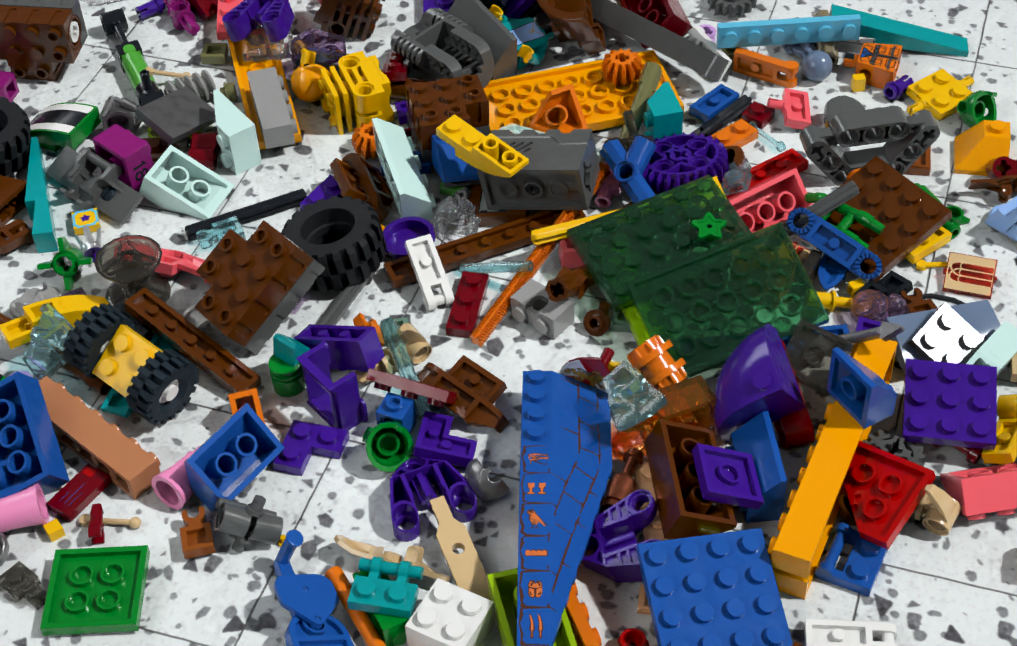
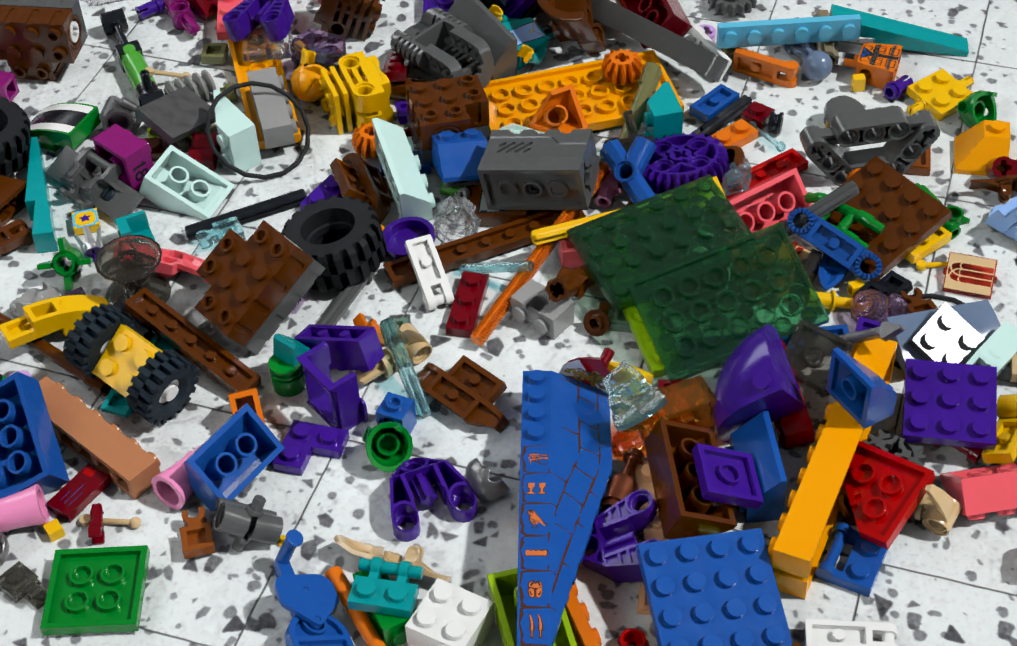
clear light blue slope [22,303,74,380] -> none
plate [366,368,457,408] -> none
dark purple plate [413,411,477,467] -> none
tan piece [429,495,490,600] -> none
yellow slope [436,114,529,178] -> none
orange piece [627,335,687,397] -> none
green plate [691,212,727,241] -> none
coral plate [767,88,811,130] -> none
none -> teal panel [114,210,156,246]
none -> black piece [205,81,310,180]
none -> black bush [768,111,784,134]

